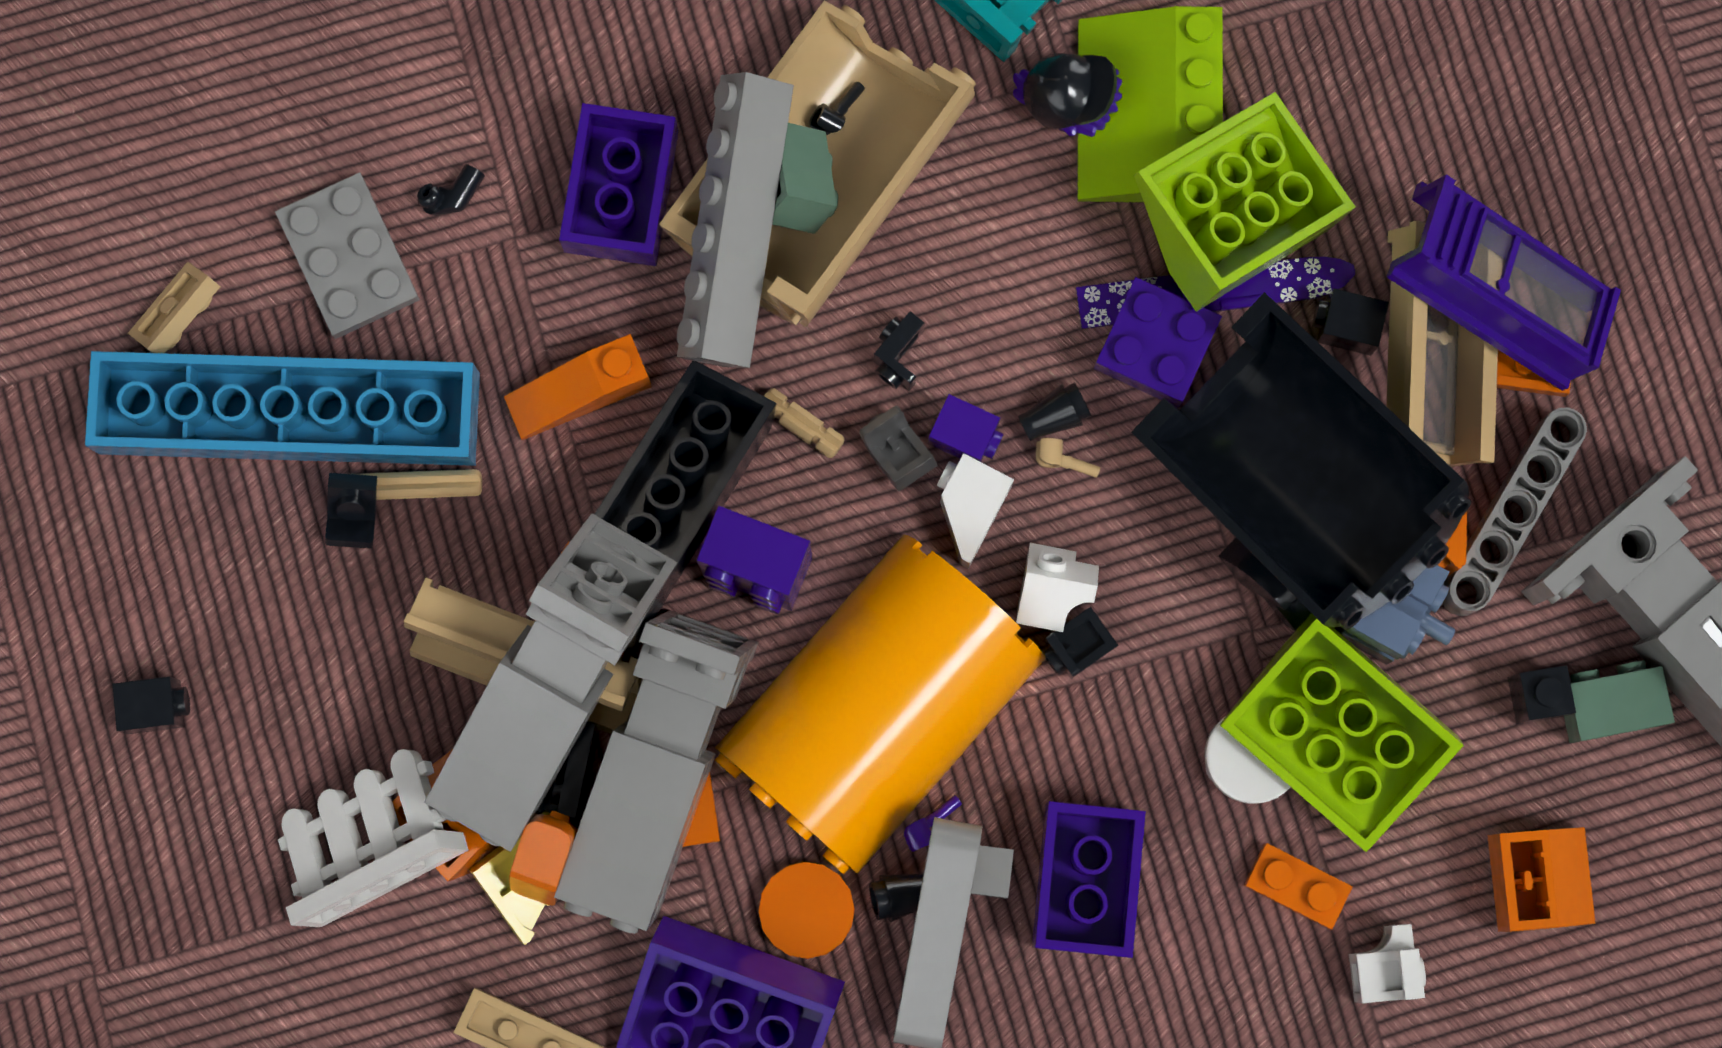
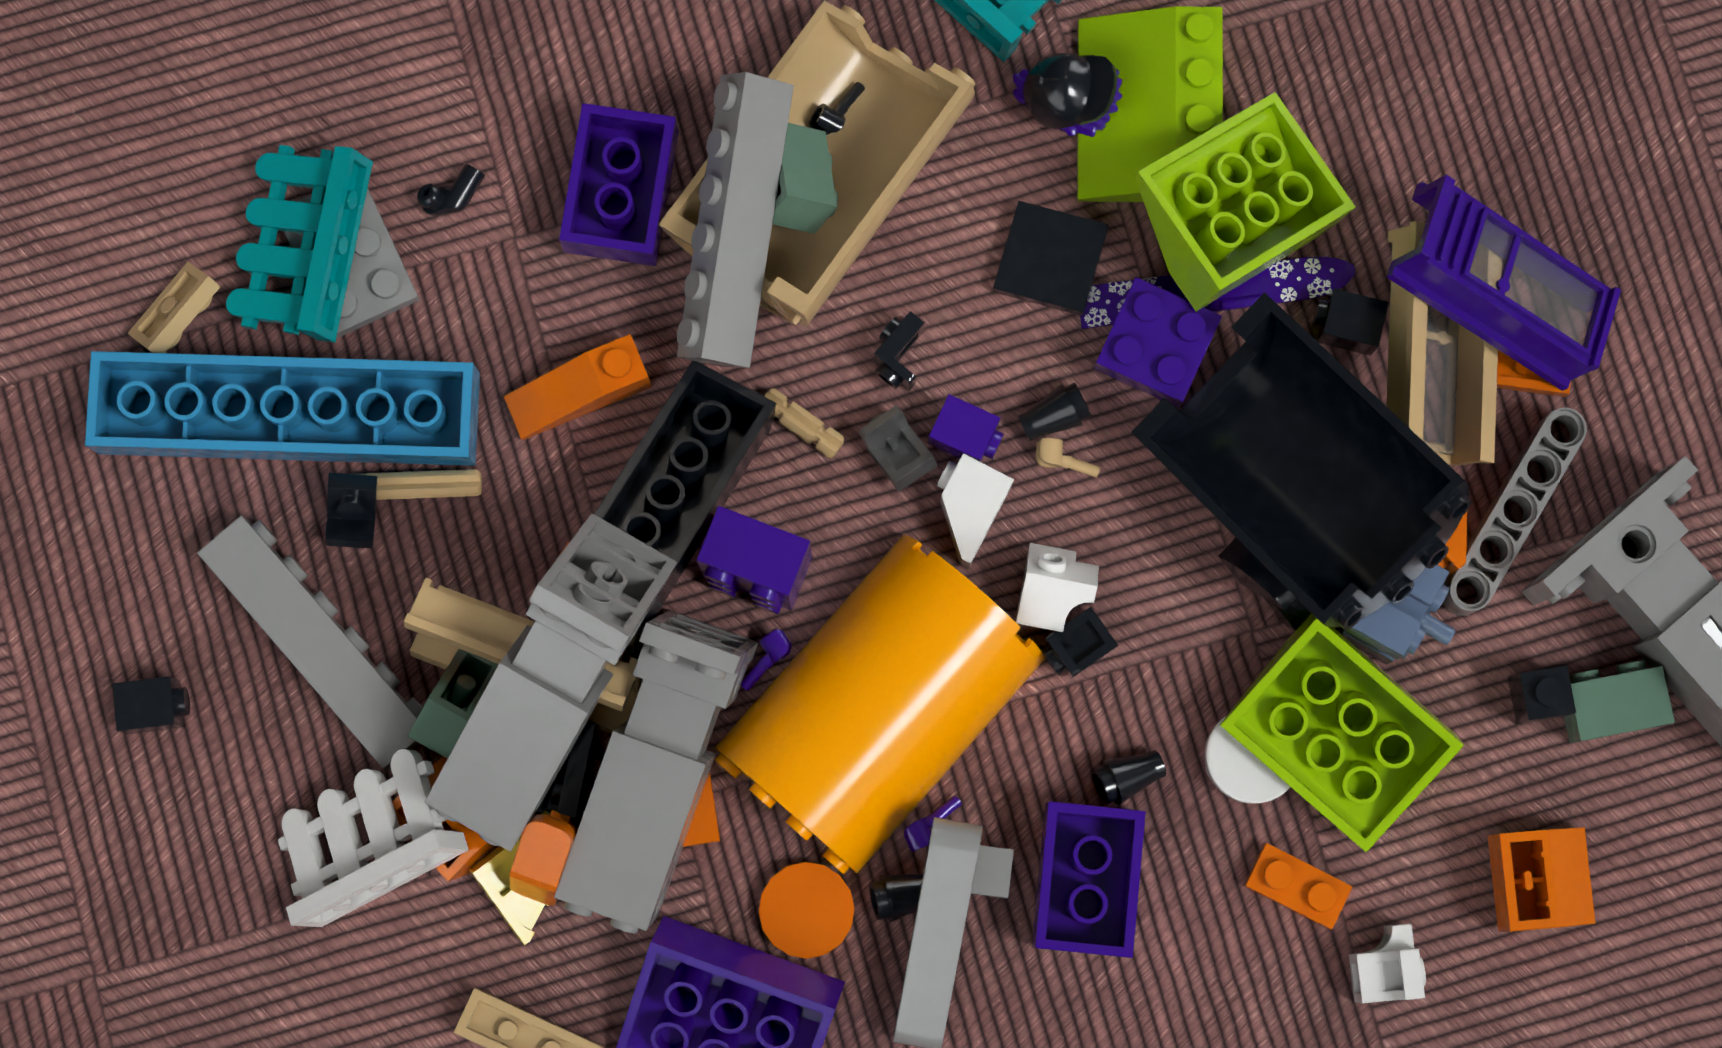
none -> light grey brick [197,516,423,771]
none -> teal fence [226,145,373,343]
none -> sand green brick [408,649,499,759]
none -> dark purple hand [741,629,792,691]
none -> black tile [993,201,1109,316]
none -> black cone [1091,750,1166,805]

